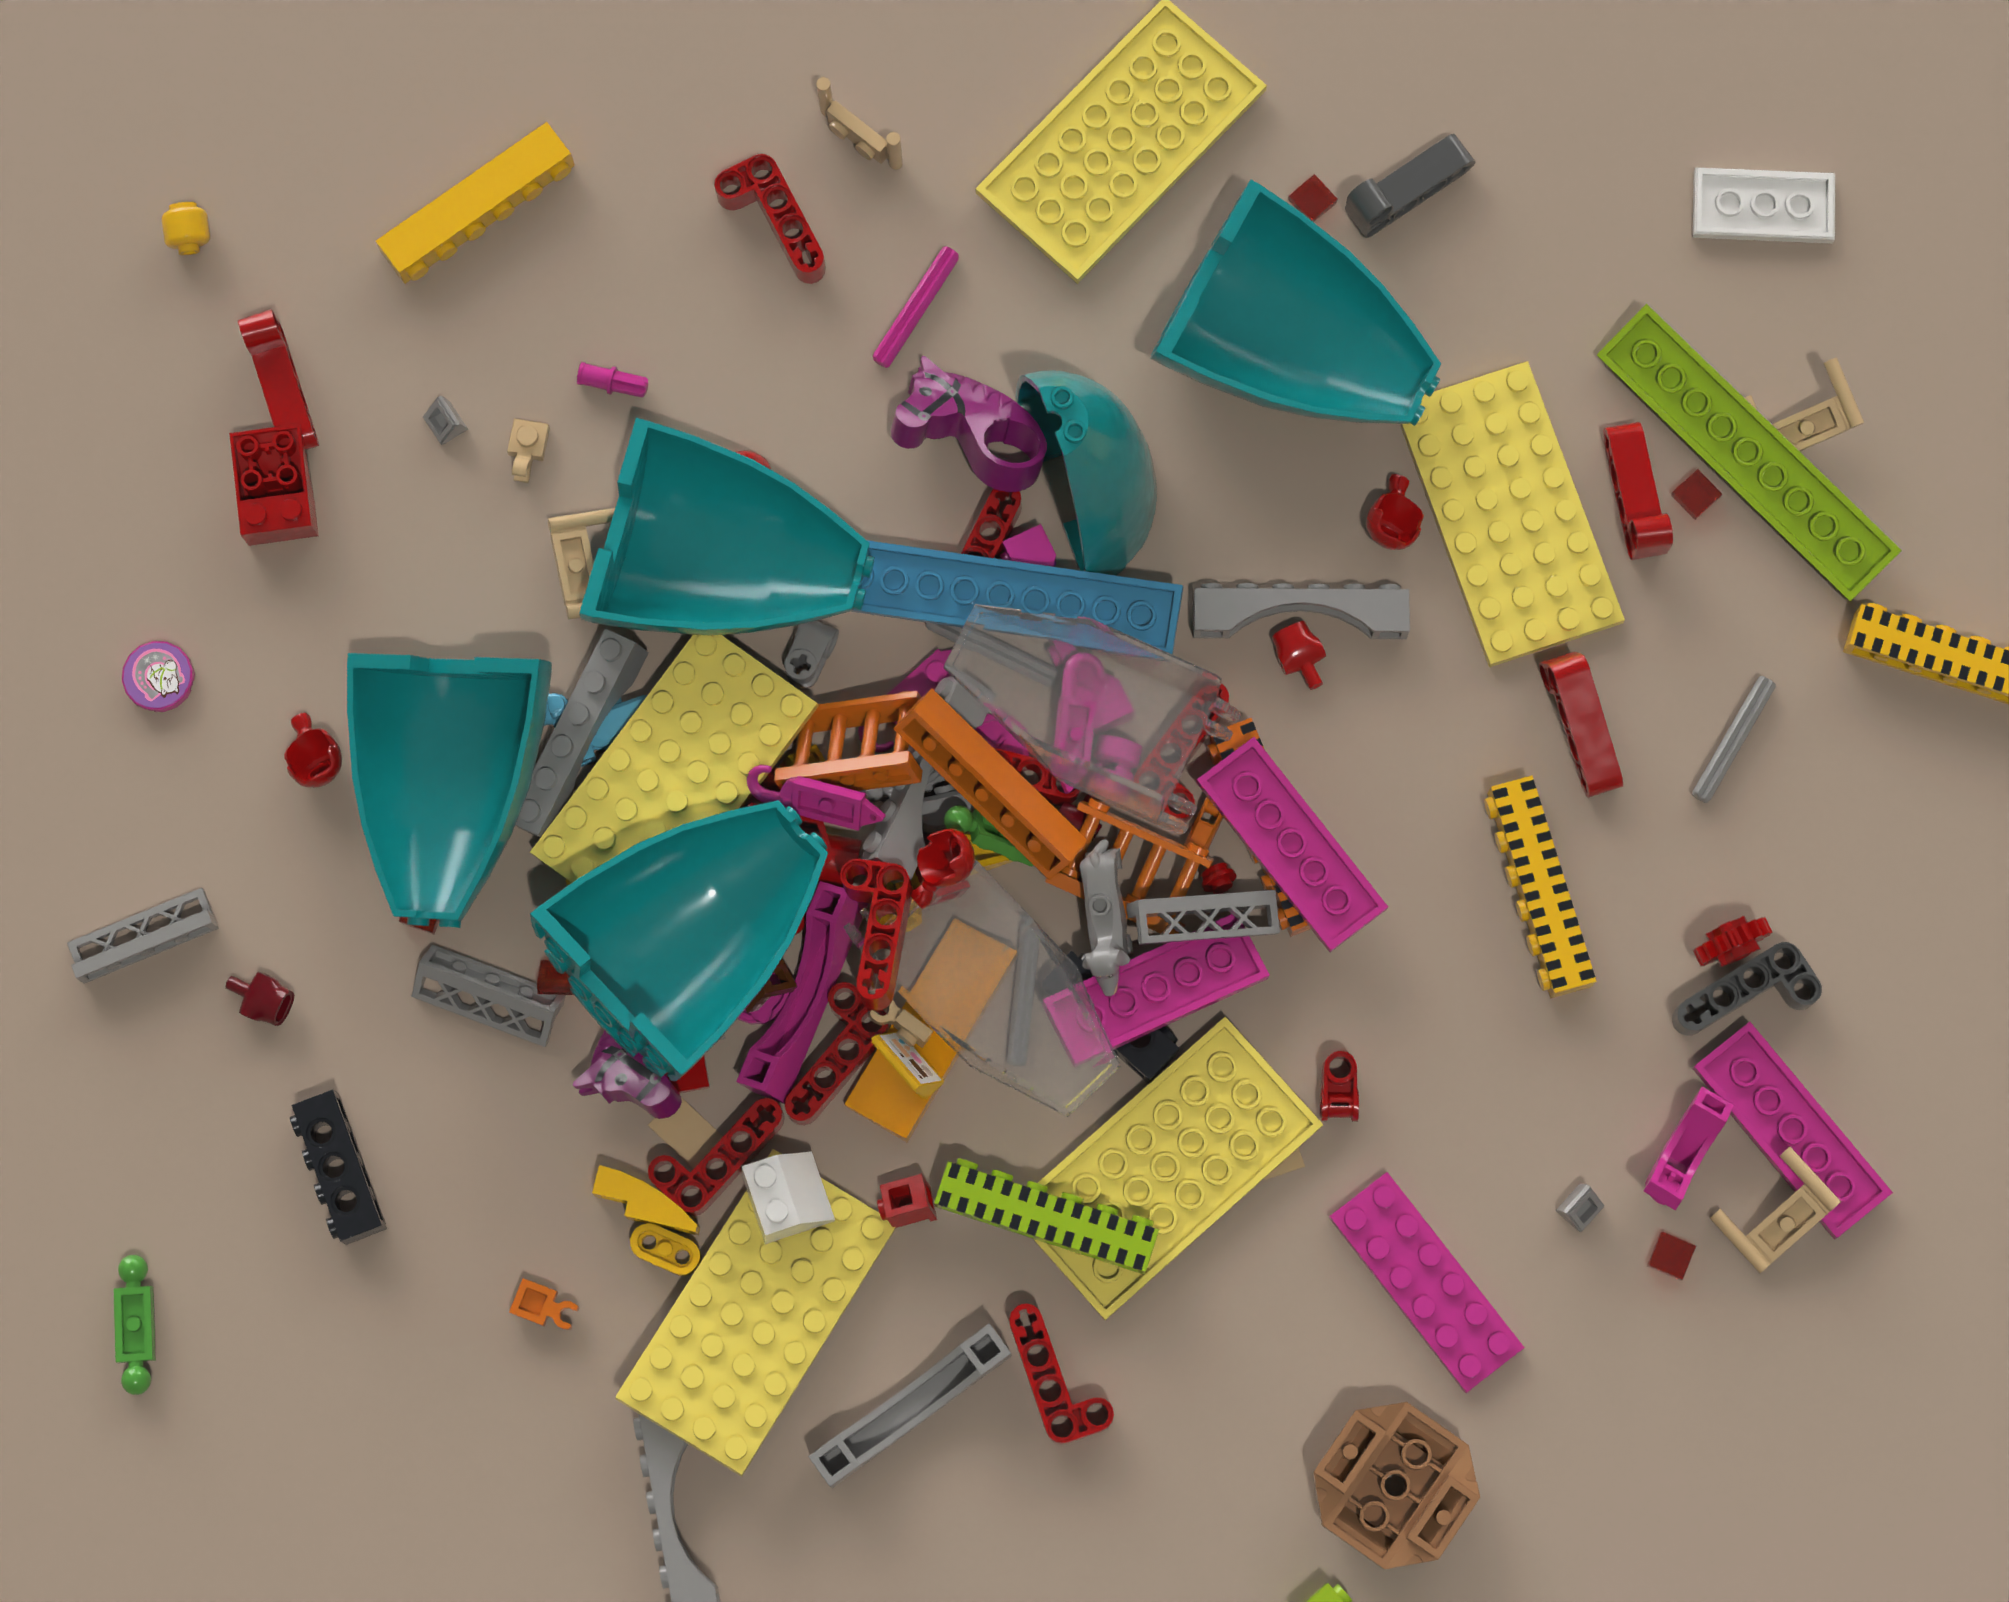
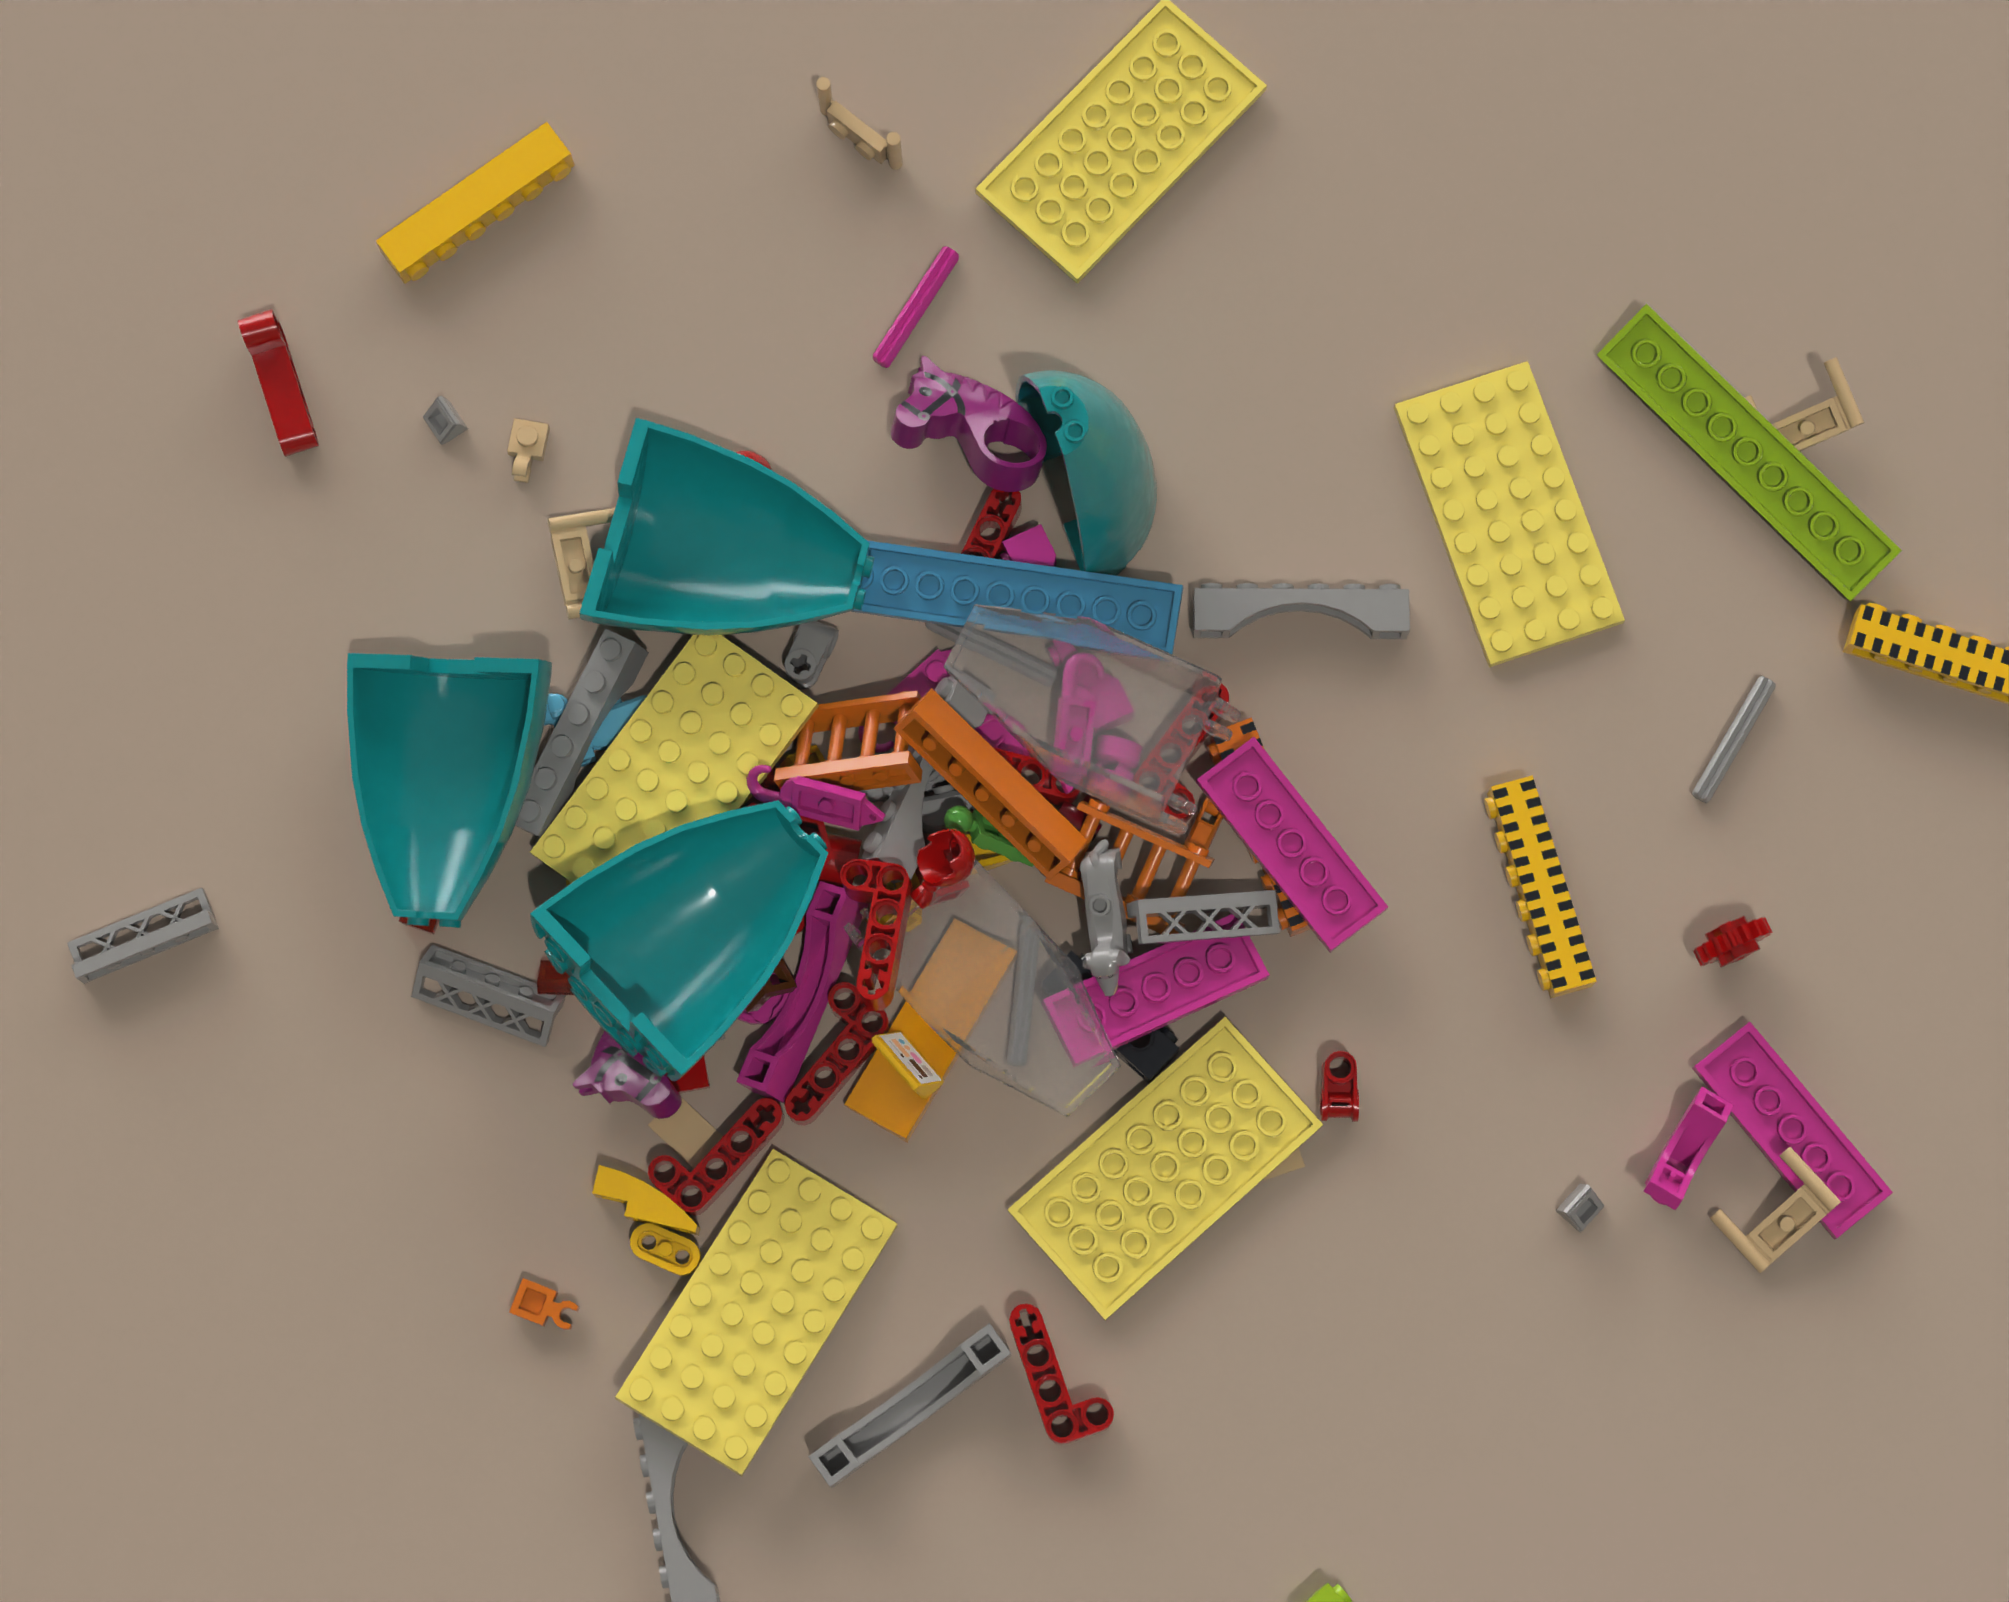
bright green plate [114,1255,156,1395] -> none
tile [122,641,195,712] -> none
yellow head [161,202,210,255] -> none
dark red piece [225,971,295,1026] -> none
red slope [229,423,319,546] -> none
red hair [284,713,342,788] -> none
black brick [290,1089,387,1245] -> none
dark pink axle [577,362,648,397] -> none
red beam [714,154,826,284] -> none
white slope [742,1151,835,1244] -> none
tan plate [869,1000,933,1048] -> none
red brick [877,1173,937,1228] -> none
lime brick [934,1158,1159,1275] -> none
teal panel [1150,179,1441,426] -> none
red plate [1201,863,1237,894] -> none
red piece [1272,621,1326,690] -> none
clear red tile [1288,174,1338,222] -> none
medium nougat piece [1313,1402,1480,1570] -> none
dark pink plate [1329,1172,1525,1394] -> none
dark grey beam [1345,134,1476,238] -> none
red hair [1366,474,1424,550] -> none
red beam [1539,652,1624,798] -> none
red beam [1603,422,1673,560] -> none
clear red tile [1647,1232,1696,1281] -> none
clear red tile [1671,469,1722,520] -> none
dark grey beam [1672,942,1822,1036] -> none
white tile [1693,167,1835,244] -> none

